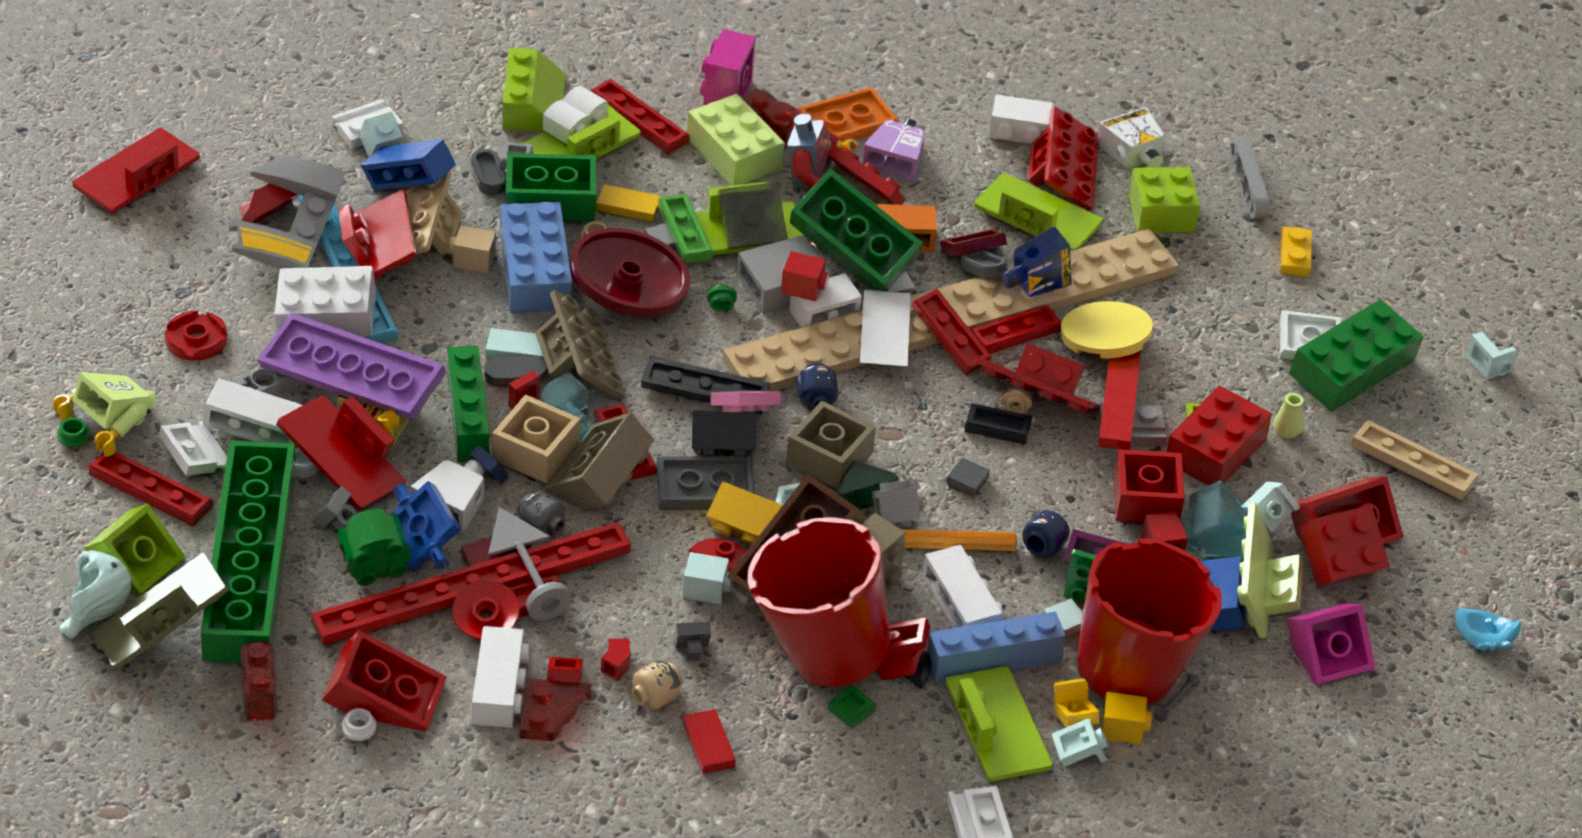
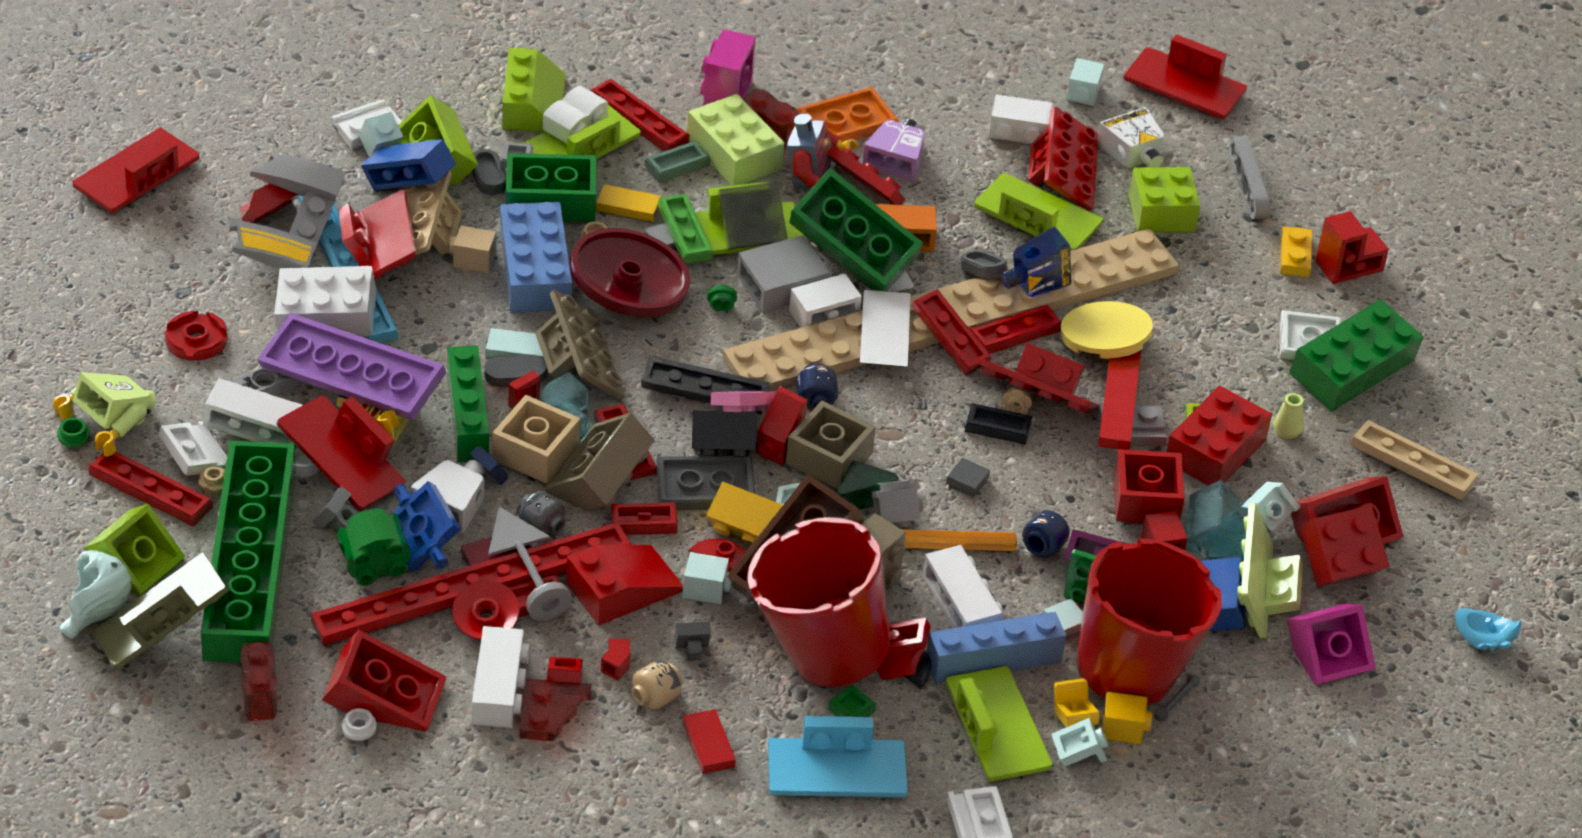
red brick [781,251,829,301] -> none
dark red tile [940,229,1007,256] -> none
light aqua bracket [1466,332,1517,380] -> none
none -> tan plate [198,467,225,496]
none -> lime slope [398,95,478,186]
none -> red slope [566,545,683,626]
none -> red tile [611,502,678,535]
none -> sand green tile [645,141,710,183]
none -> red slope [756,386,807,466]
none -> medium azure bracket [768,716,908,797]
none -> light aqua brick [1067,58,1104,106]
none -> red bracket [1123,34,1247,119]
none -> red brick [1315,211,1389,284]

